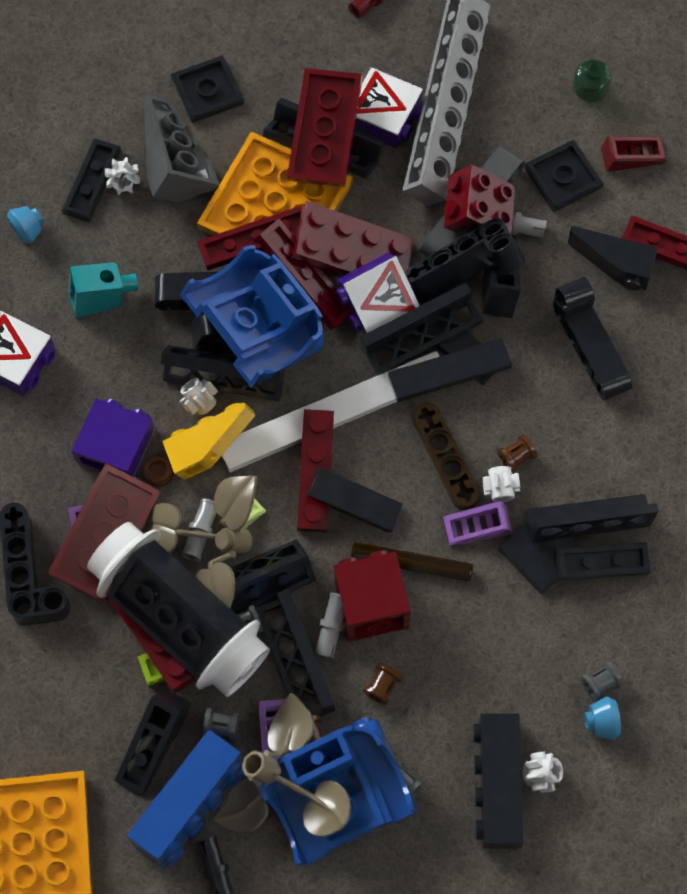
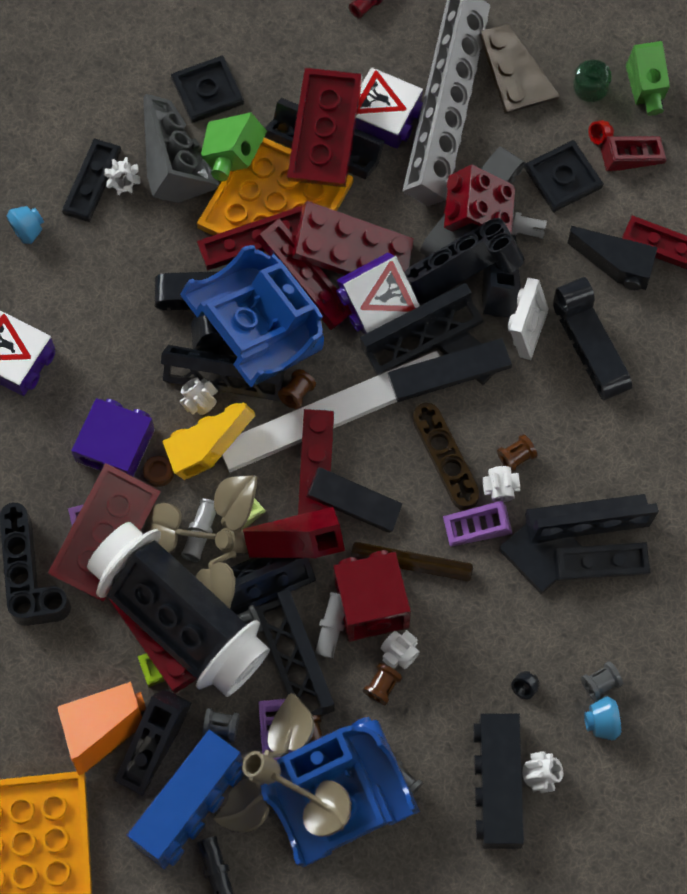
teal torso [68,262,138,319] -> none
none -> orange slope [57,682,146,775]
none -> bright green torso [201,113,267,181]
none -> dark red slope [243,507,345,558]
none -> reddish brown bush [278,369,316,409]
none -> white gear [380,630,420,669]
none -> wing [479,23,560,114]
none -> white plate [508,278,549,360]
none -> black hinge [511,671,539,699]
none -> red hinge [588,120,614,144]
none -> bright green torso [626,41,669,116]

